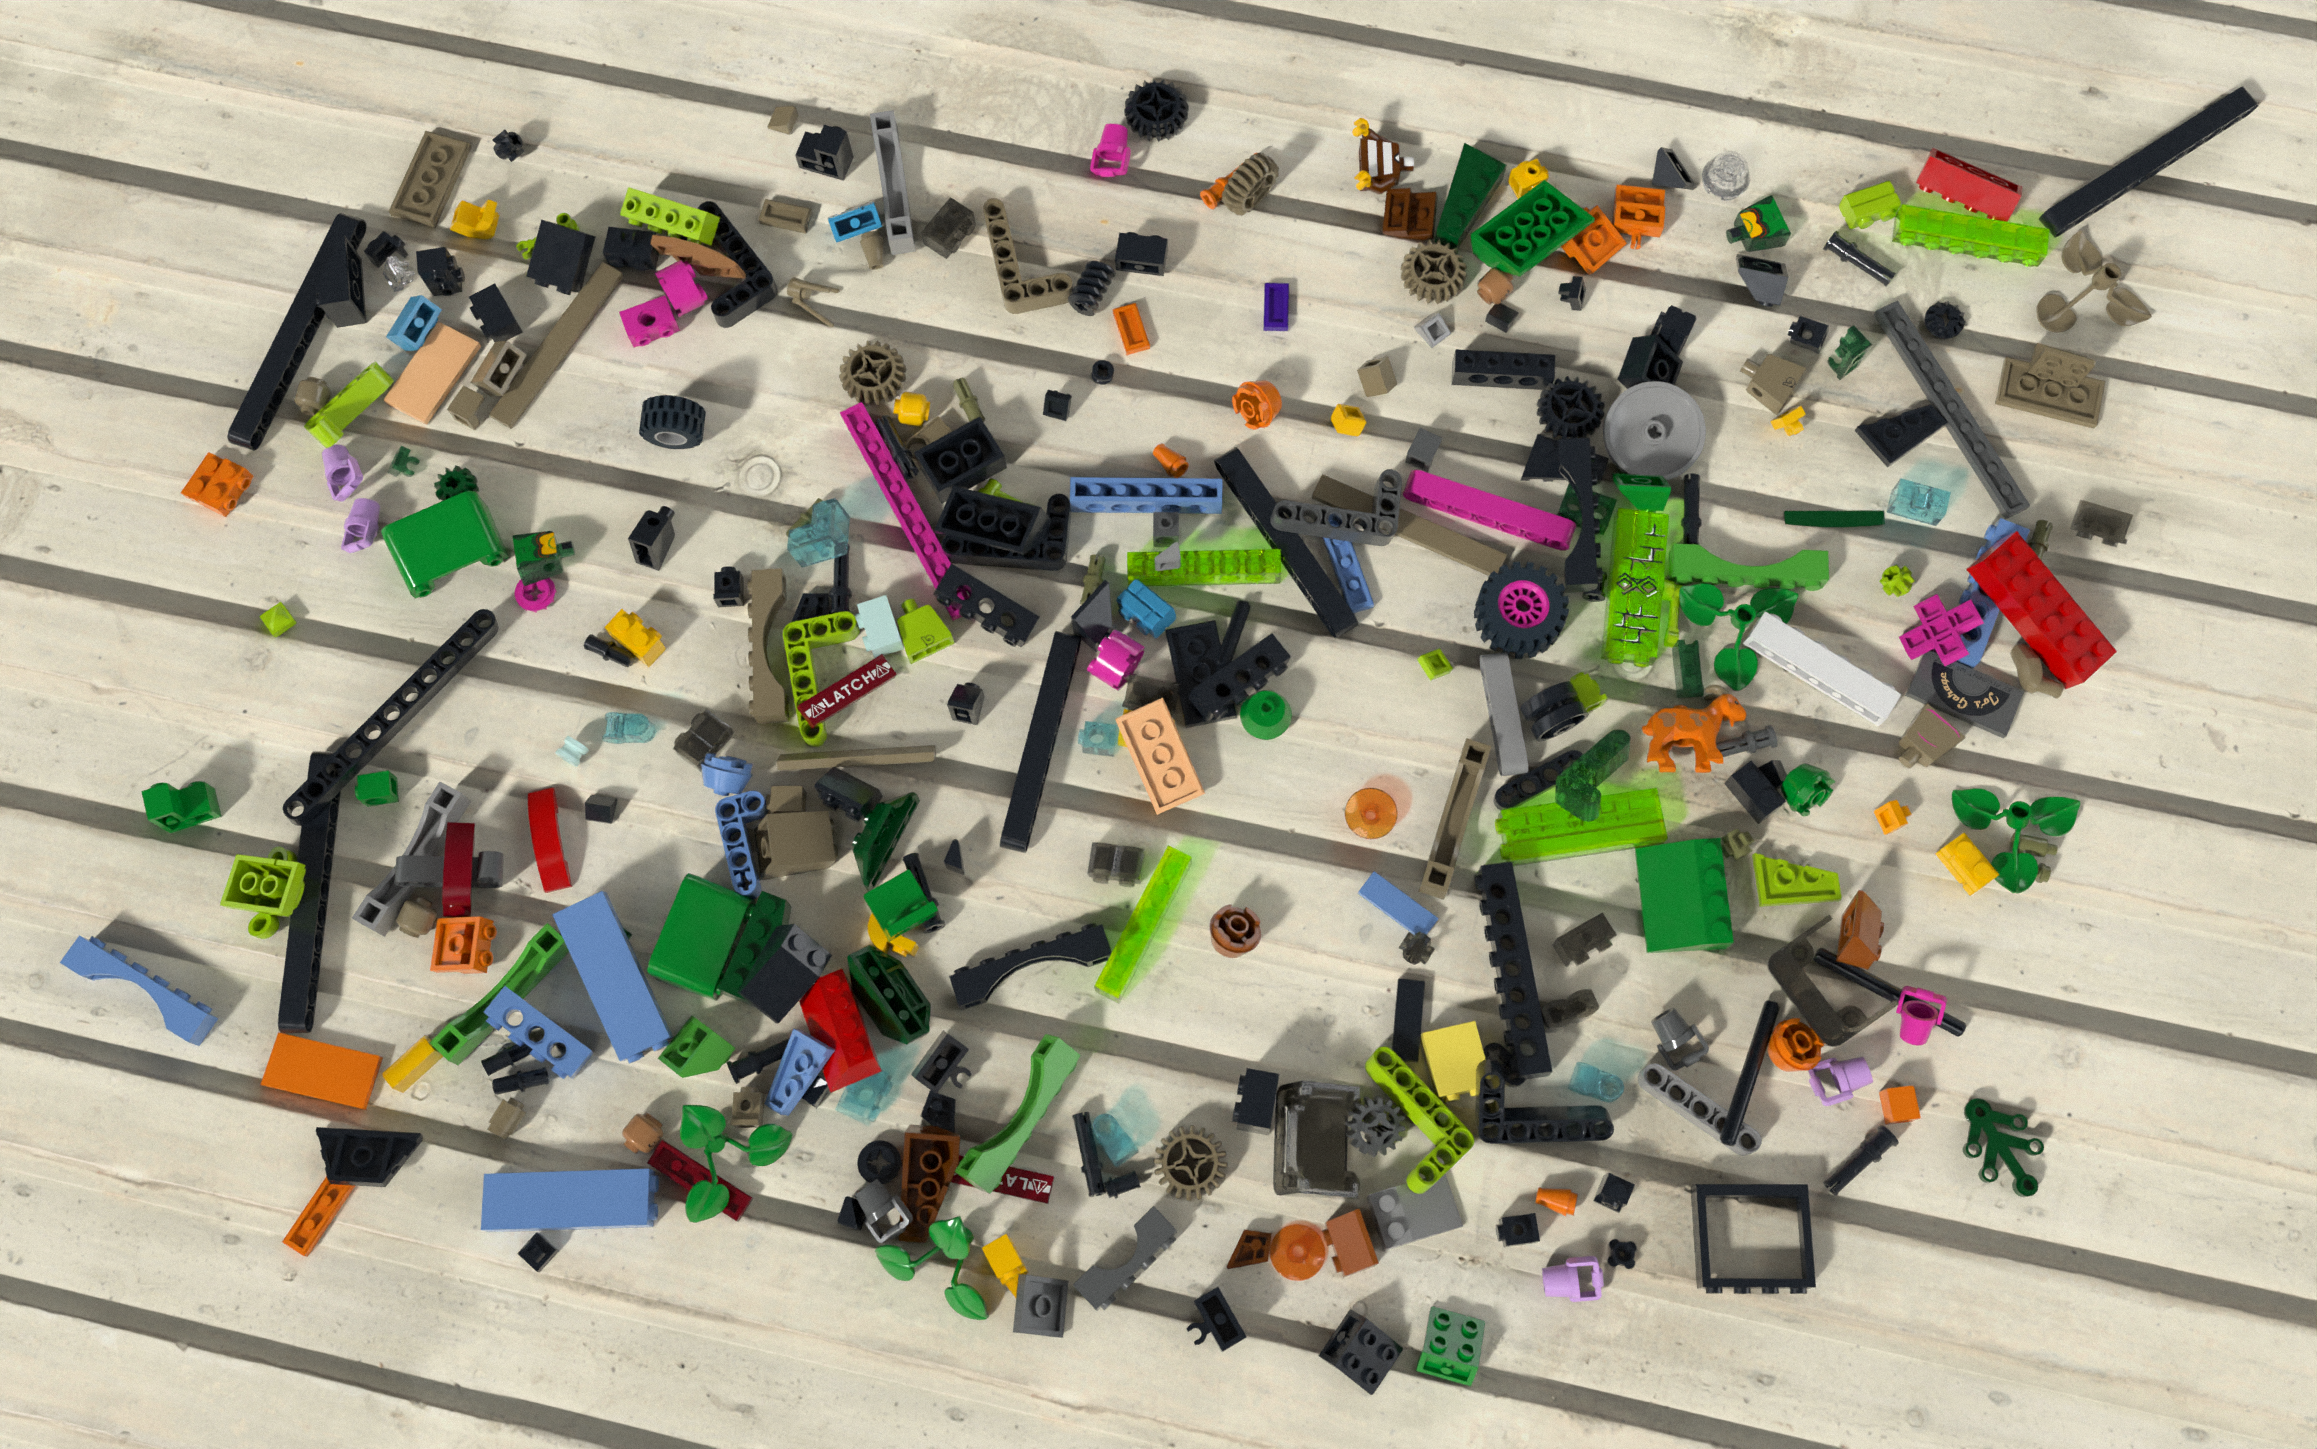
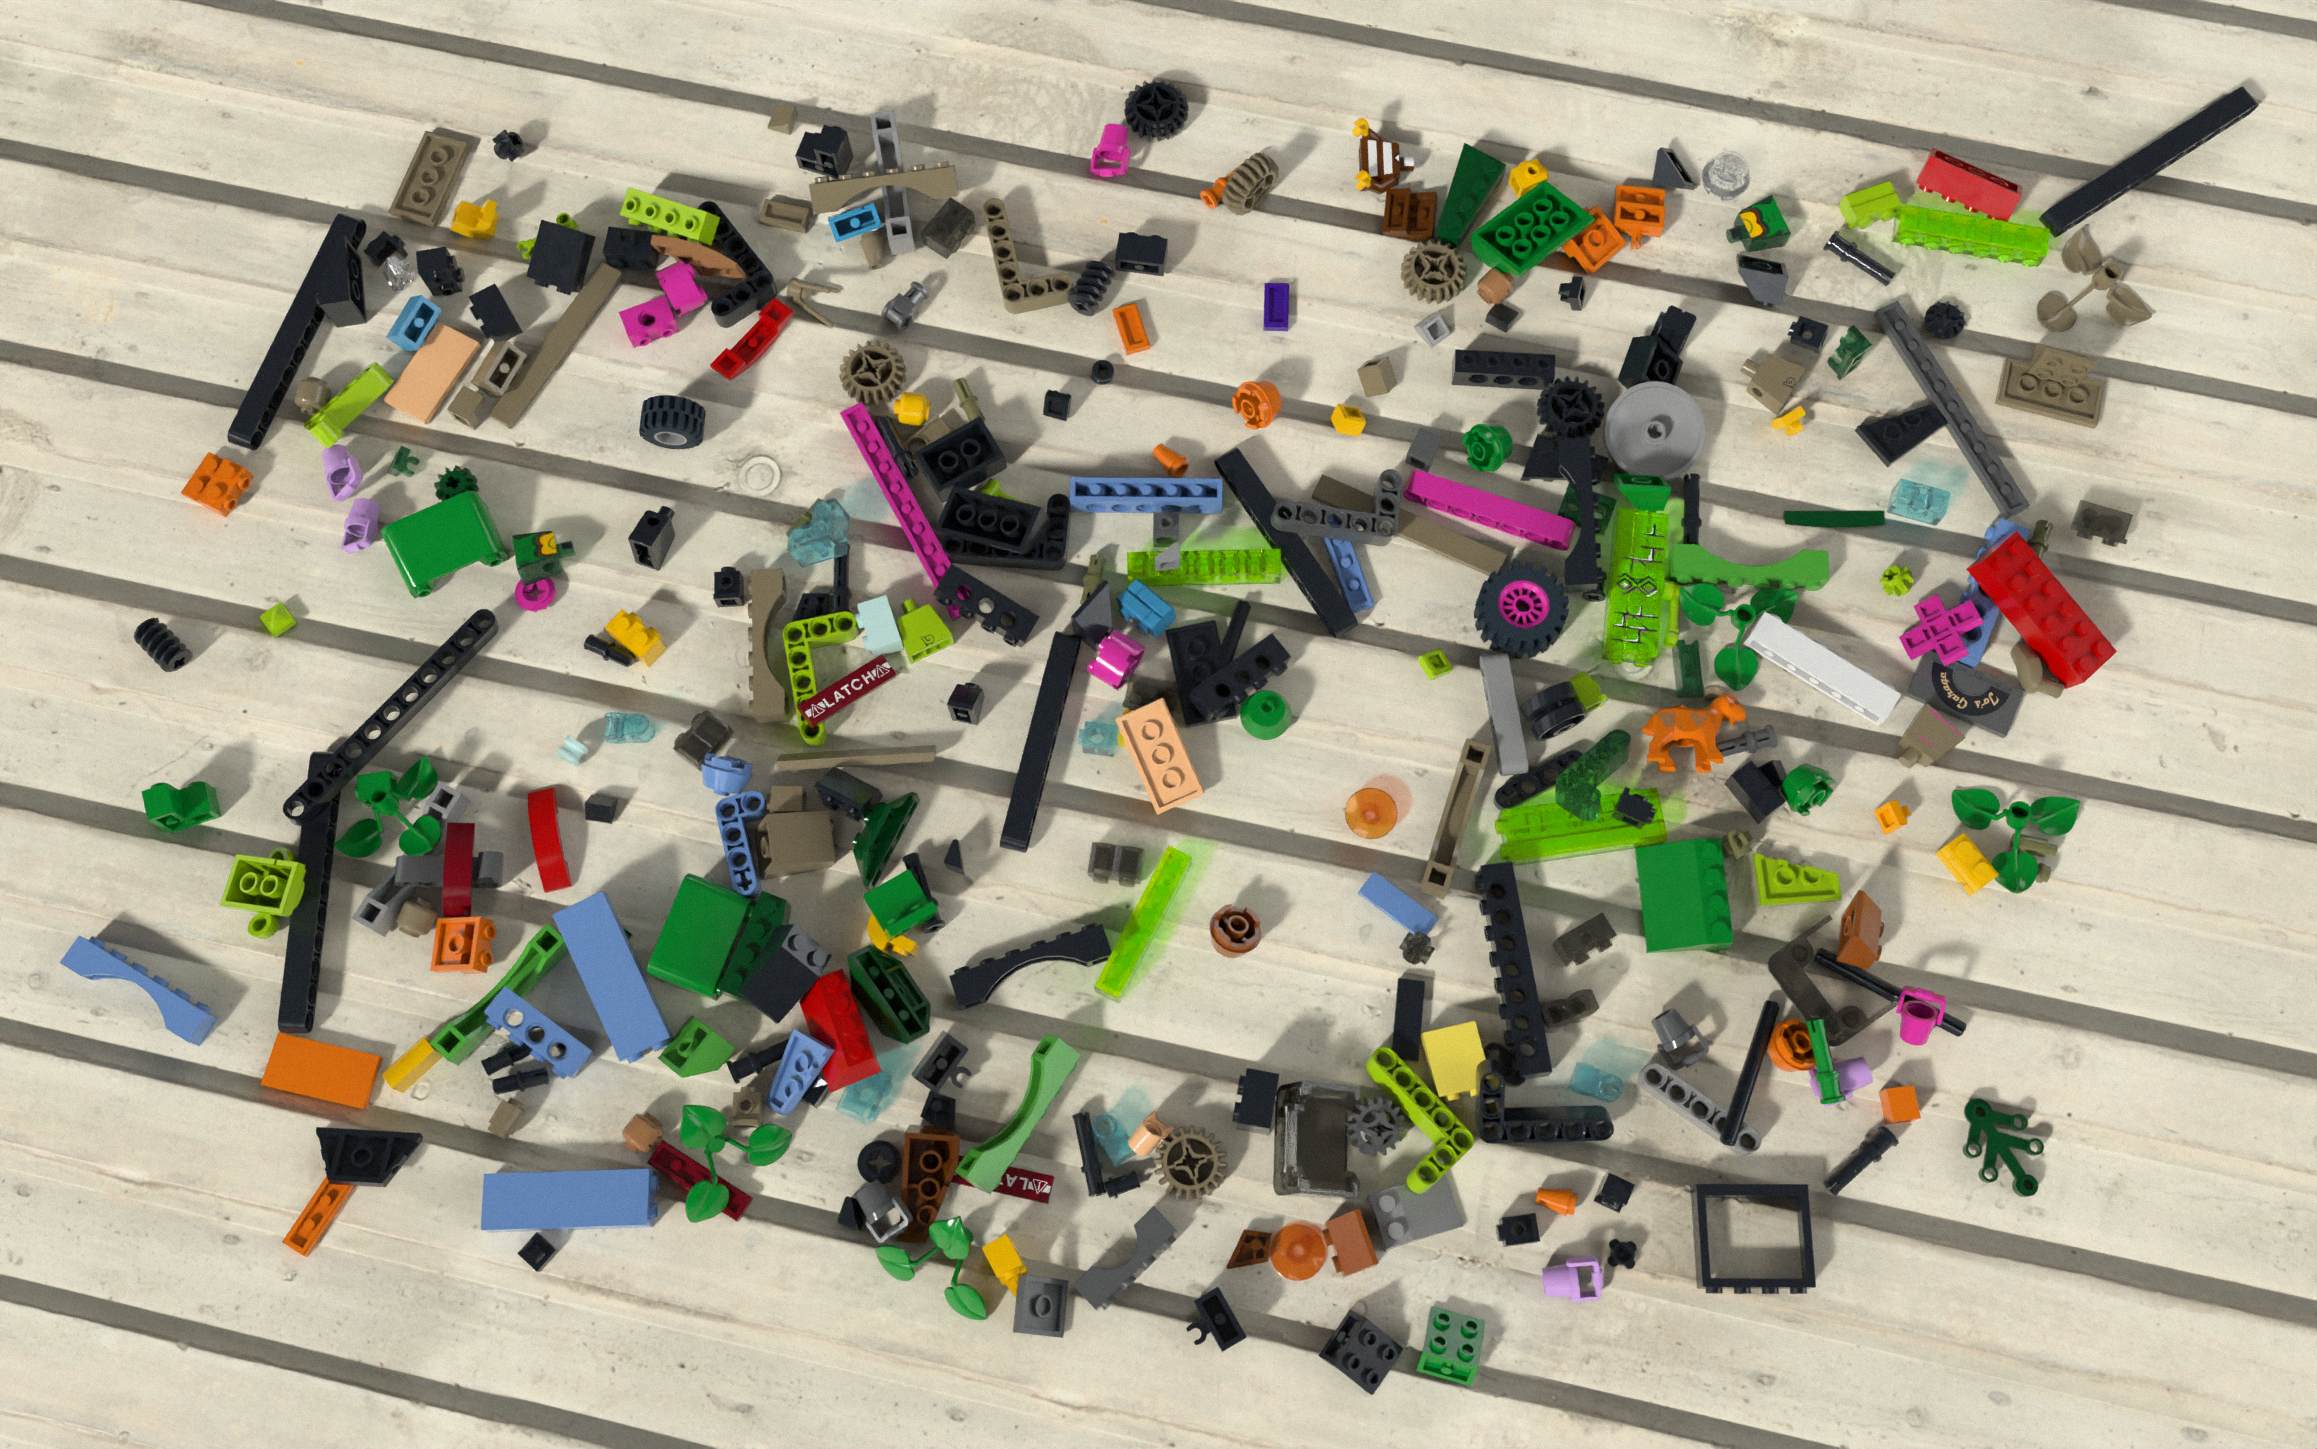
none -> black piece [134,618,193,672]
none -> green plant [333,756,442,858]
none -> red slope [710,298,793,381]
none -> dark tan arch [809,161,959,214]
none -> flat silver connector [881,281,930,331]
none -> light nougat piece [1128,1111,1174,1156]
none -> green cone [1462,424,1513,472]
none -> black brick [1611,787,1656,830]
none -> green pin [1806,1018,1846,1104]

